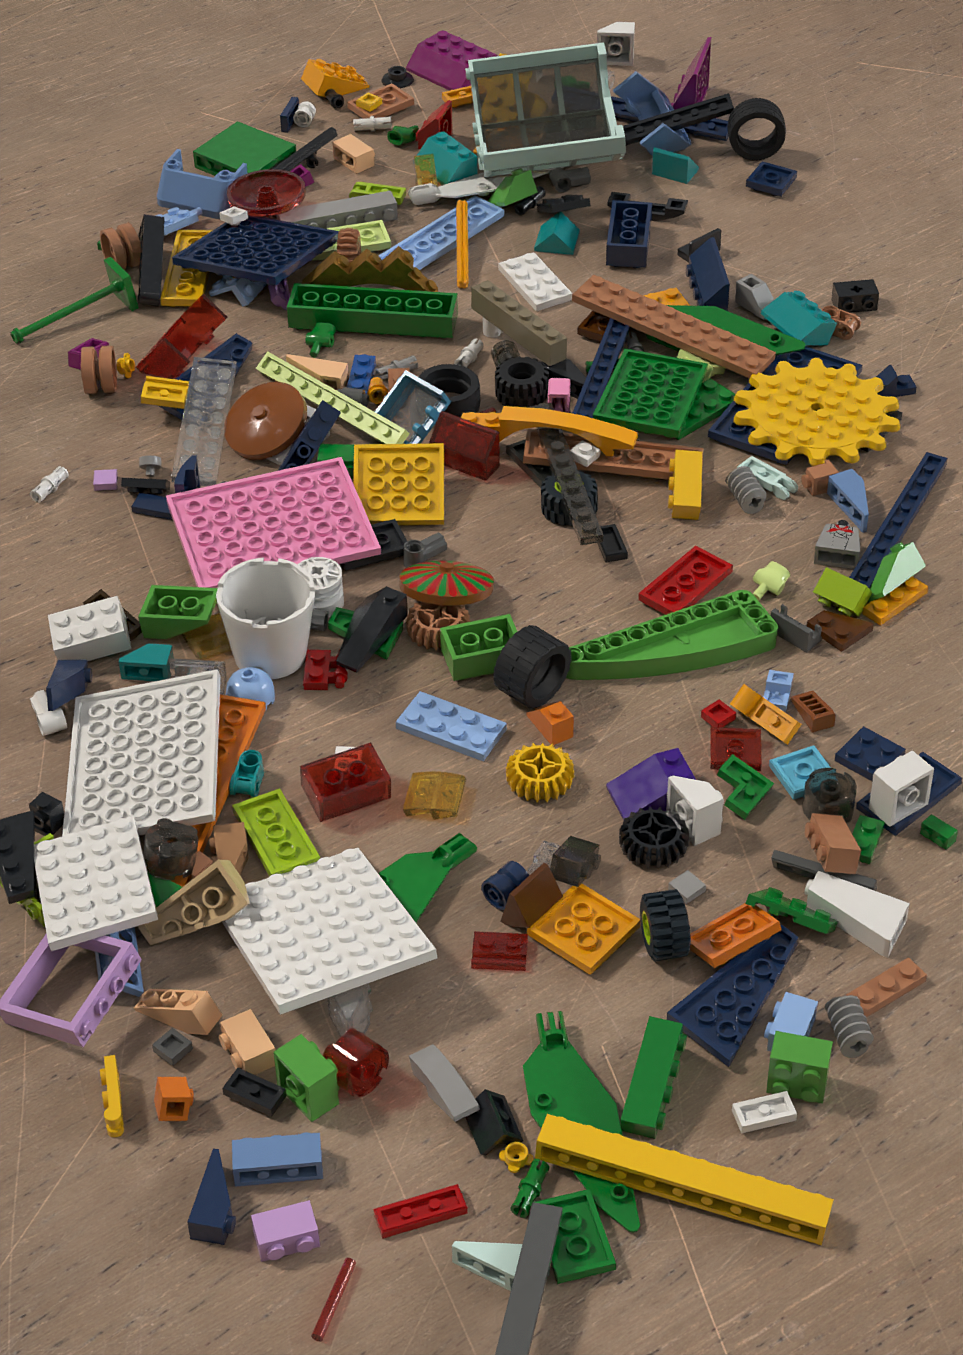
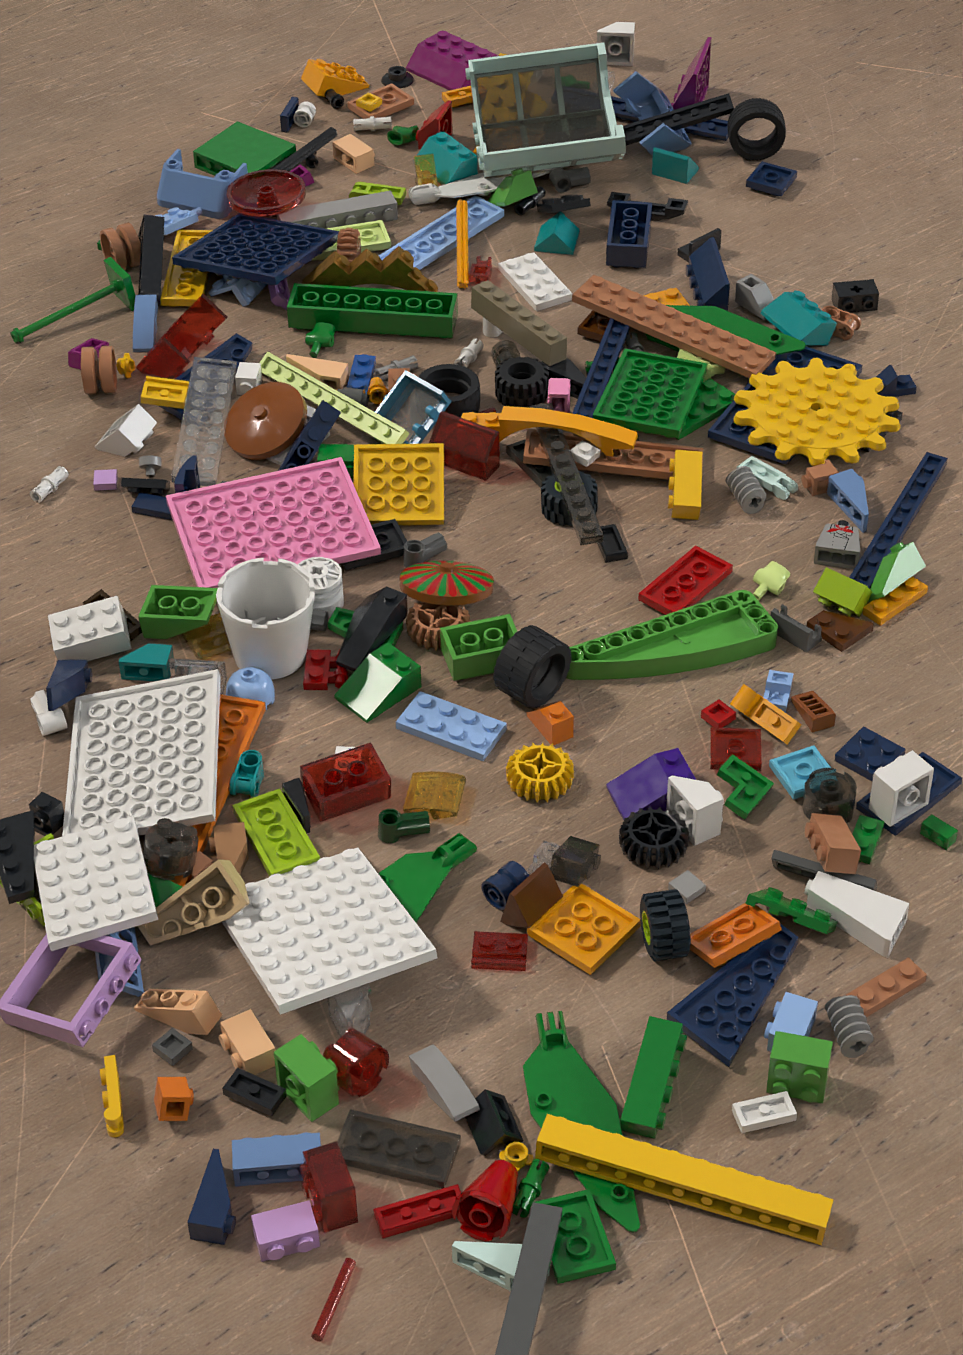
white plate [219,207,248,225] -> none
none -> white slope [95,404,157,457]
none -> medium blue slope [133,295,158,352]
none -> white brick [235,362,262,395]
none -> black slope [282,778,311,834]
none -> clear red brick [300,1141,358,1233]
none -> clear smoke plate [332,1109,461,1188]
none -> green slope [334,642,422,723]
none -> dark green piece [378,809,430,843]
none -> red cone [452,1160,518,1242]
none -> clear red plate [469,256,492,284]

